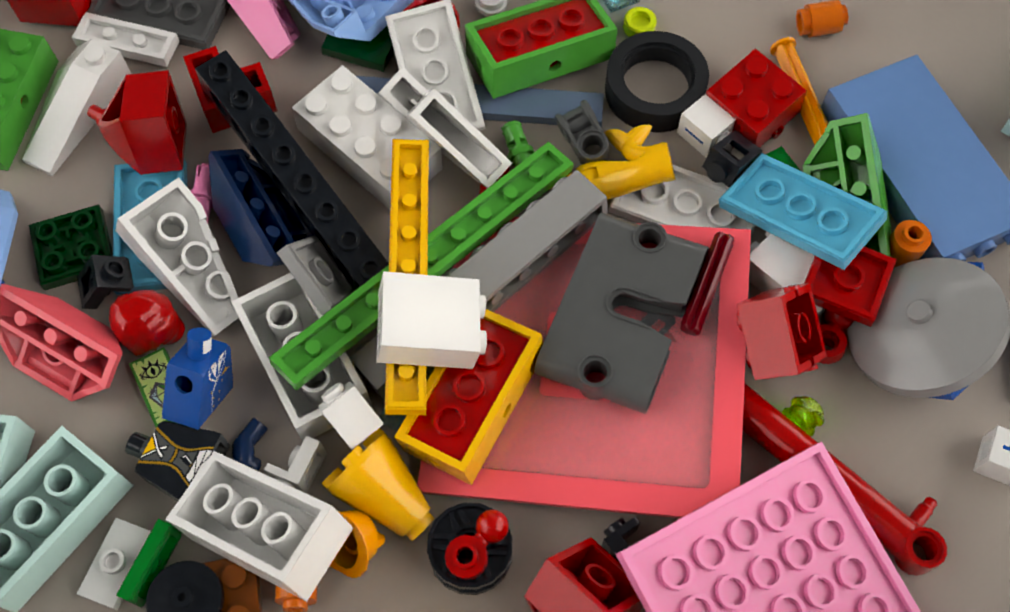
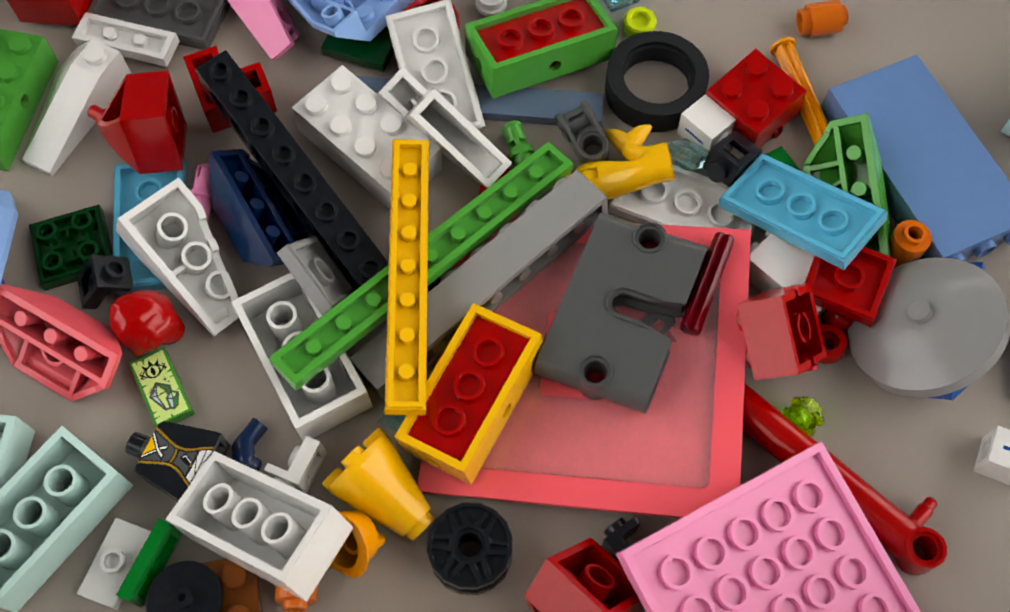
blue torso [162,327,233,430] -> none
white brick [318,381,384,450] -> none
white brick [376,271,487,369] -> none
red plate [445,509,509,580] -> none
none -> clear light blue plate [668,138,710,171]

